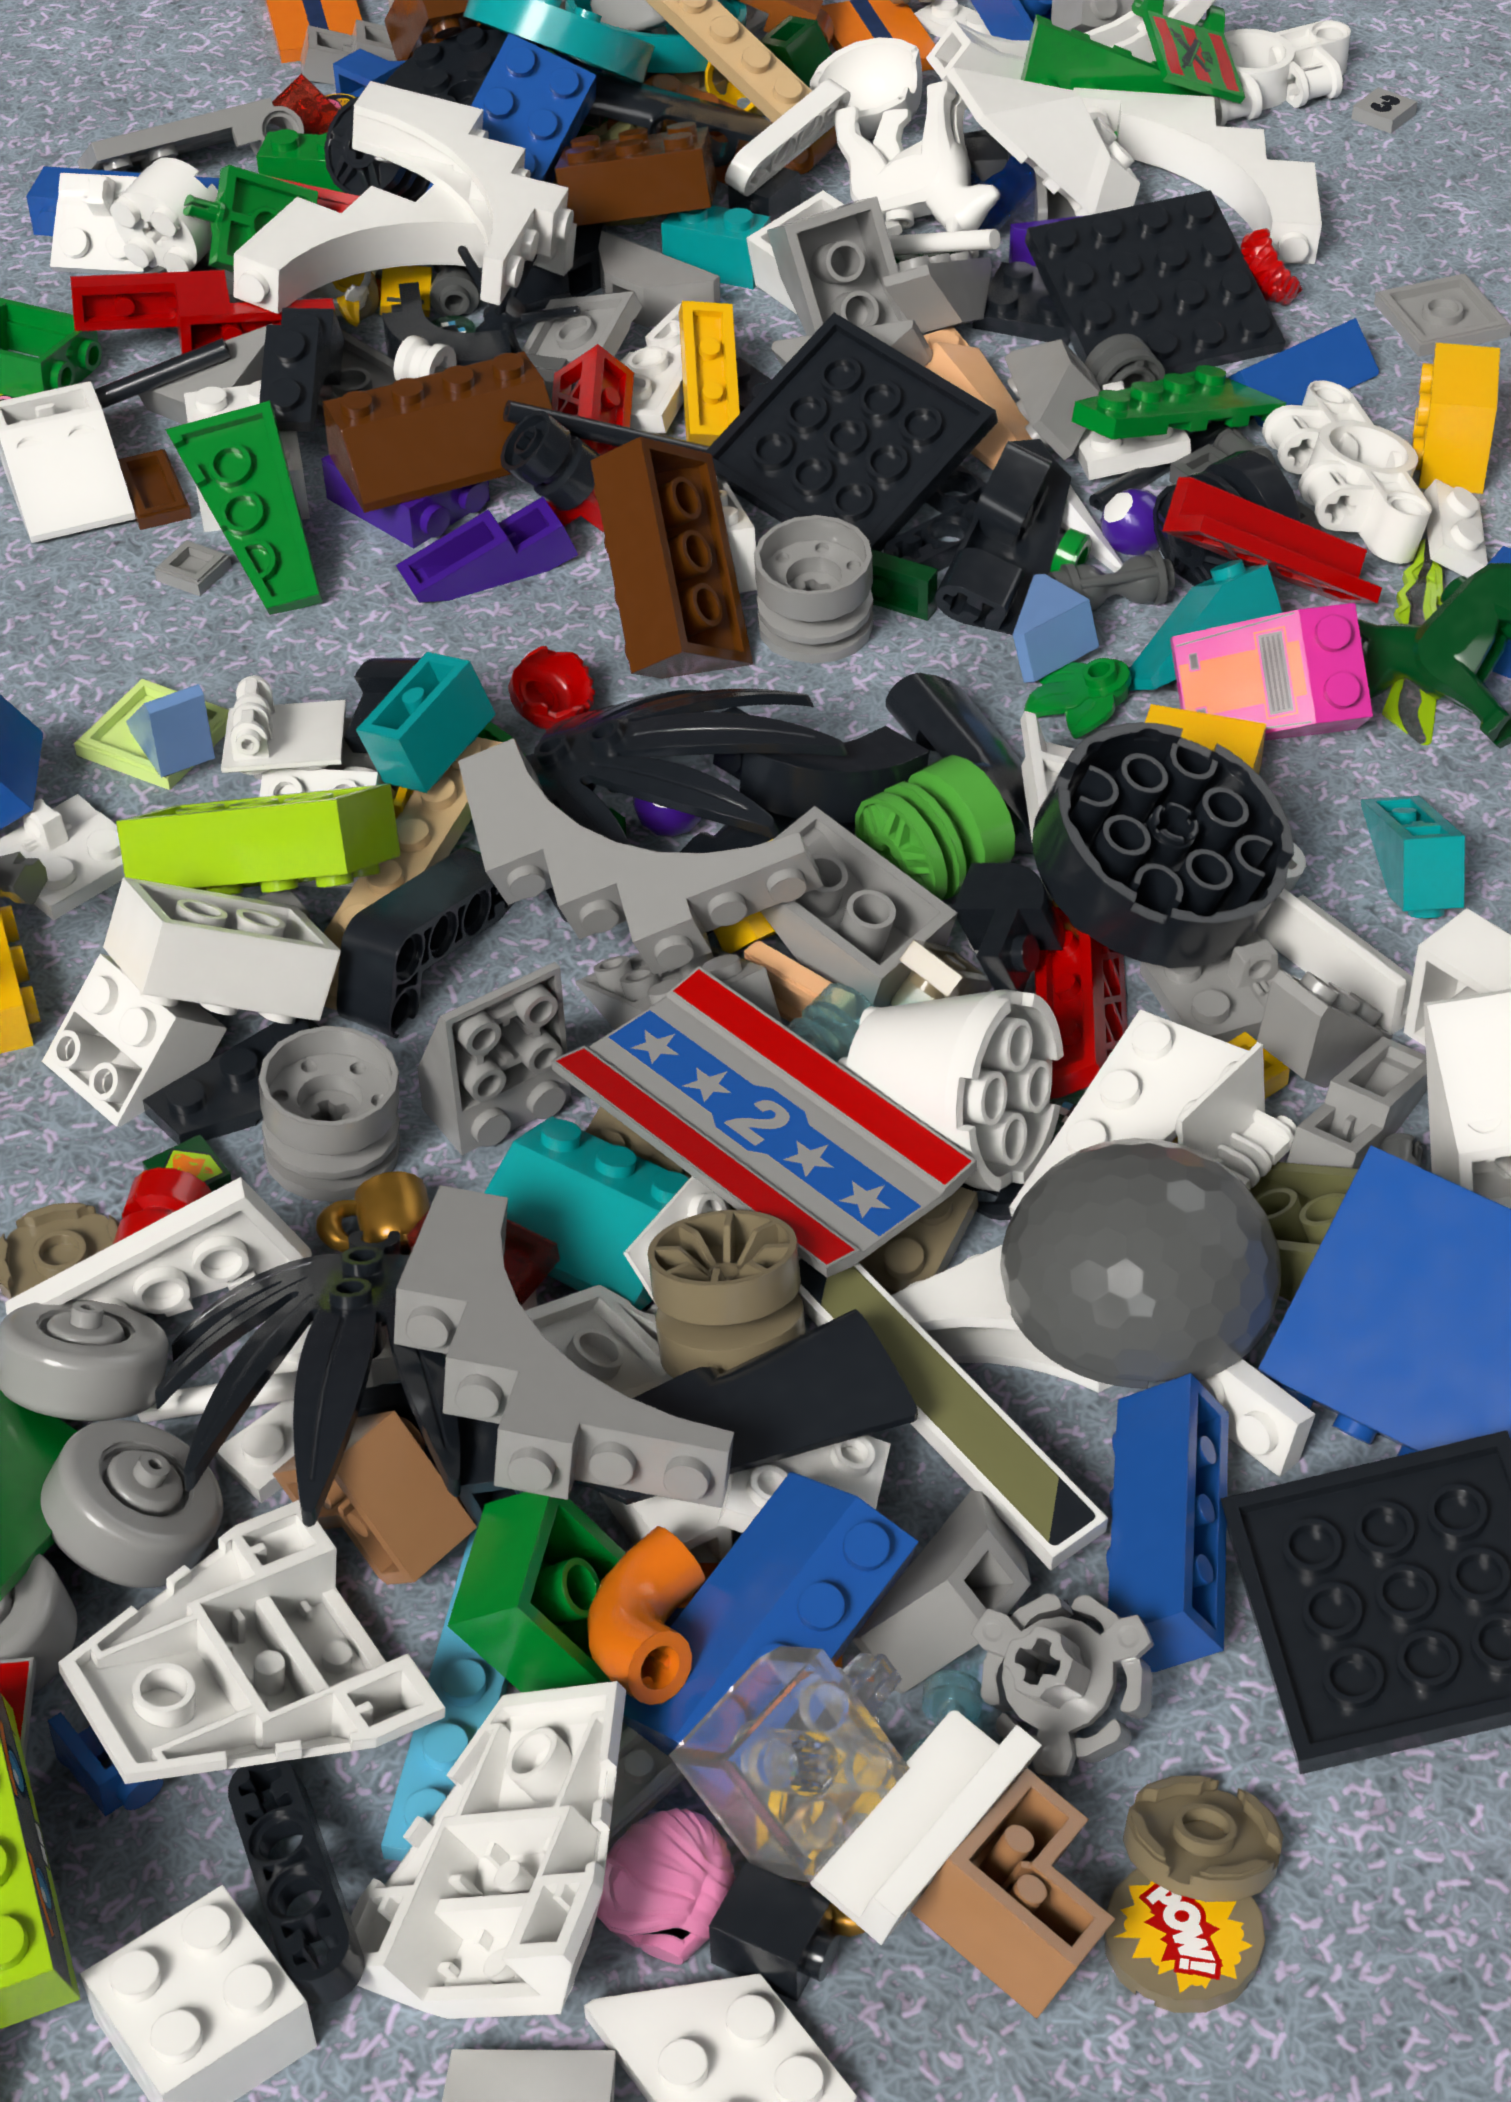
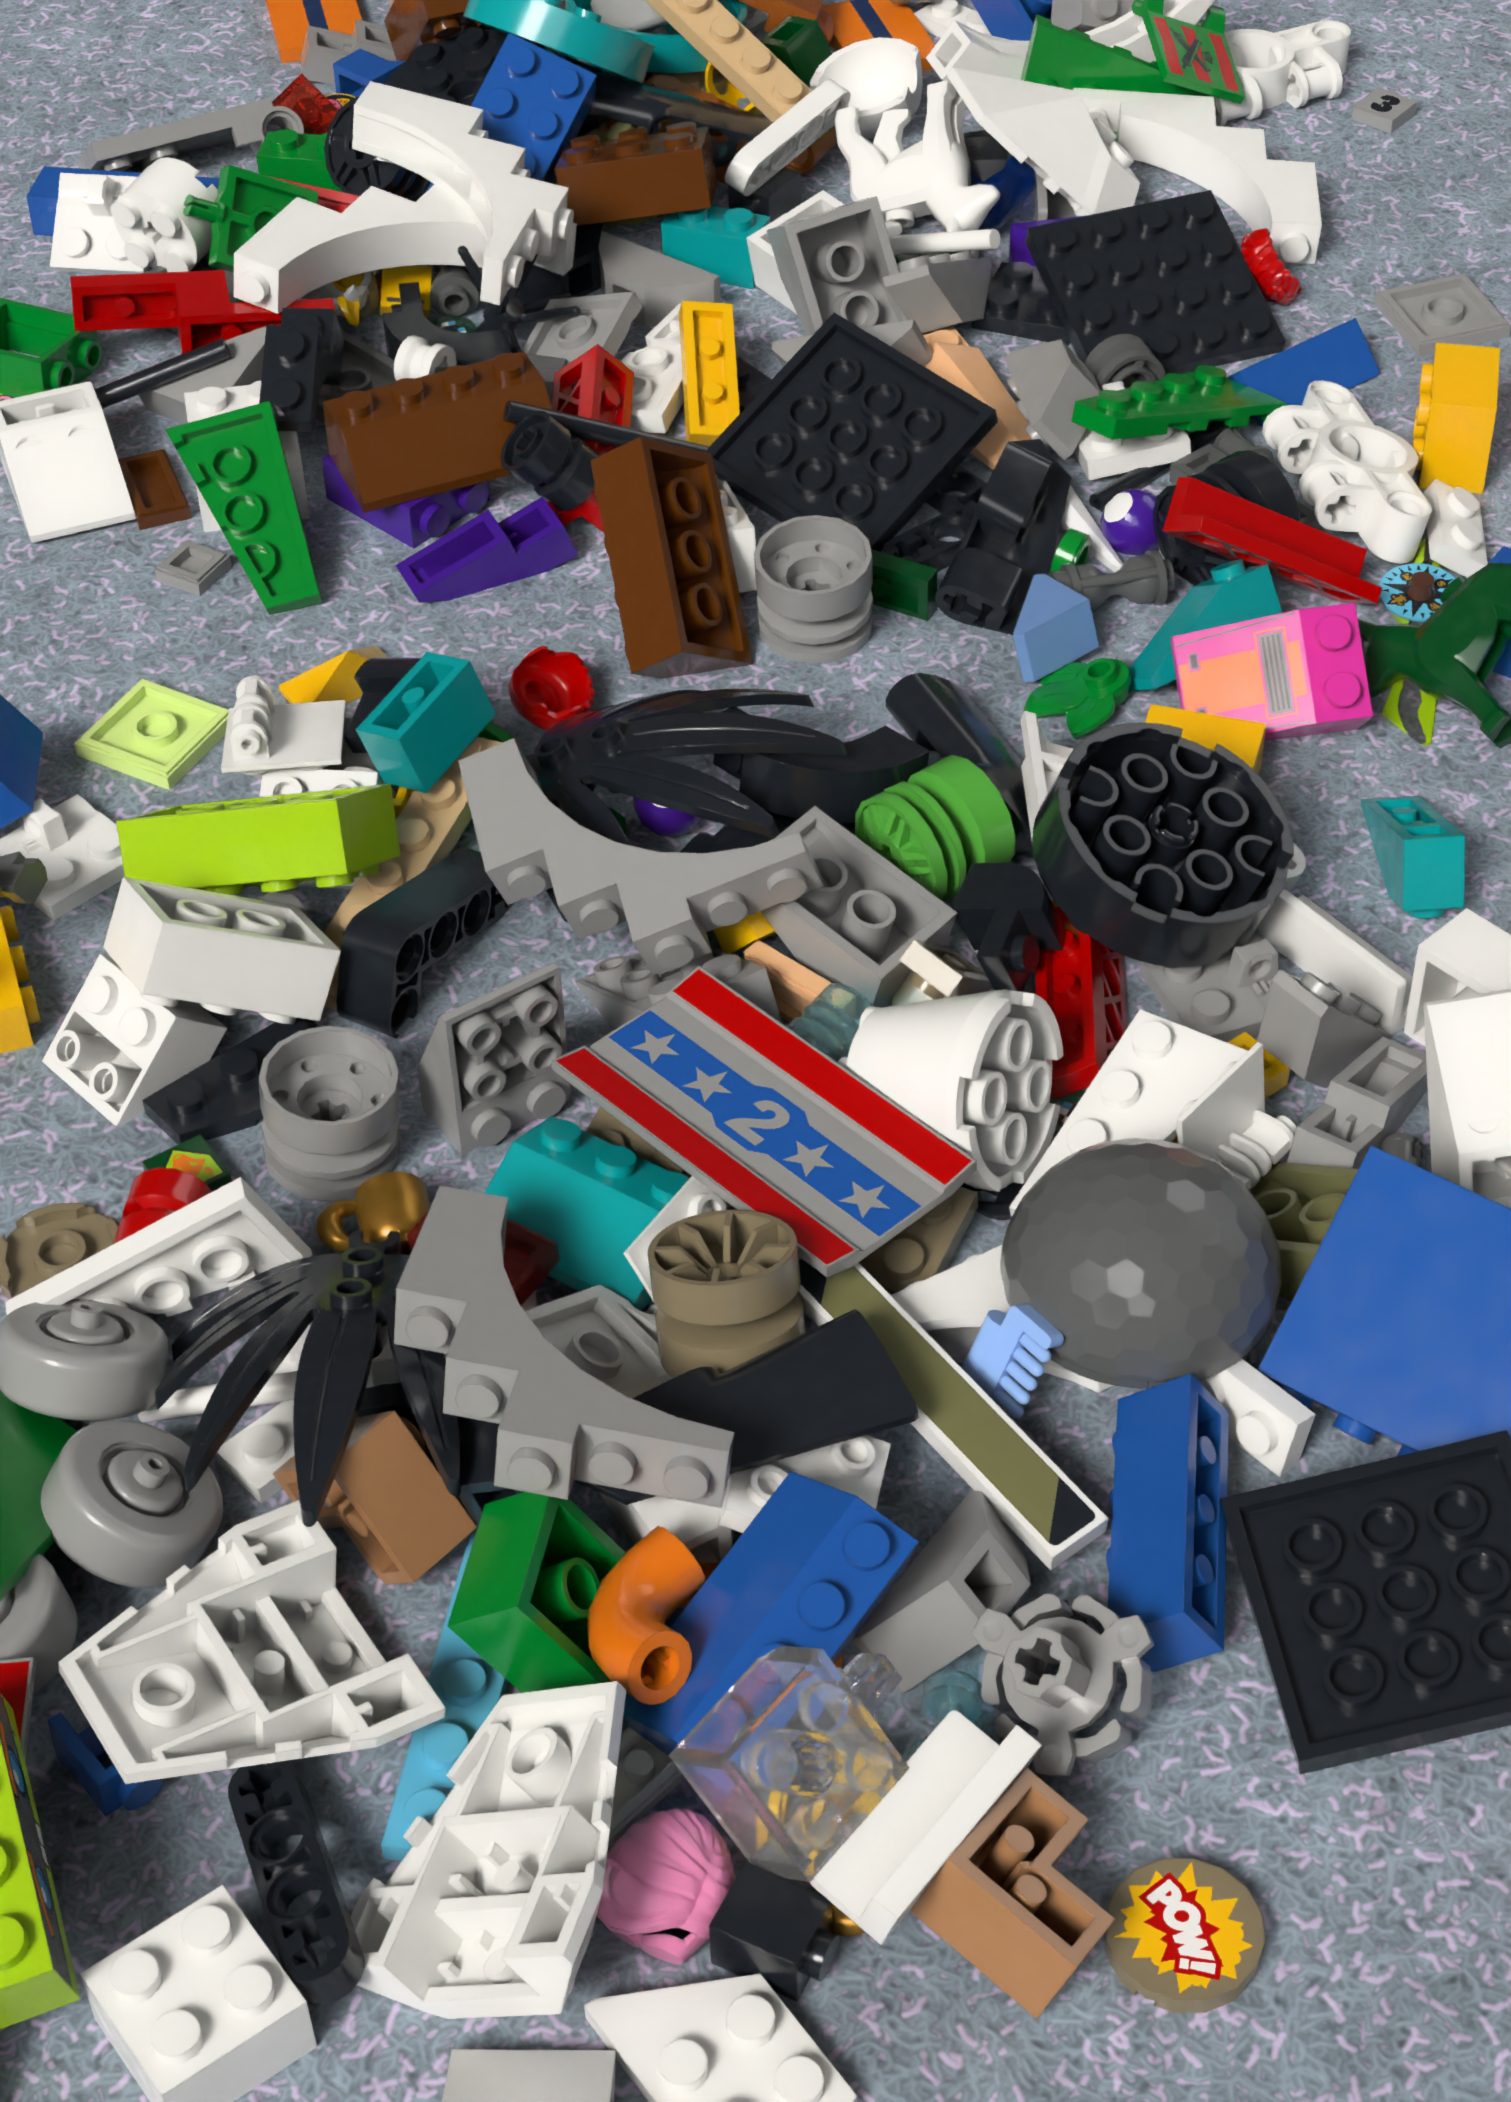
medium blue slope [126,684,215,778] -> none
dark tan tile [1123,1775,1284,1902] -> none
none -> yellow slope [278,645,388,704]
none -> light blue piece [961,1303,1064,1424]
none -> piece [1379,563,1456,622]

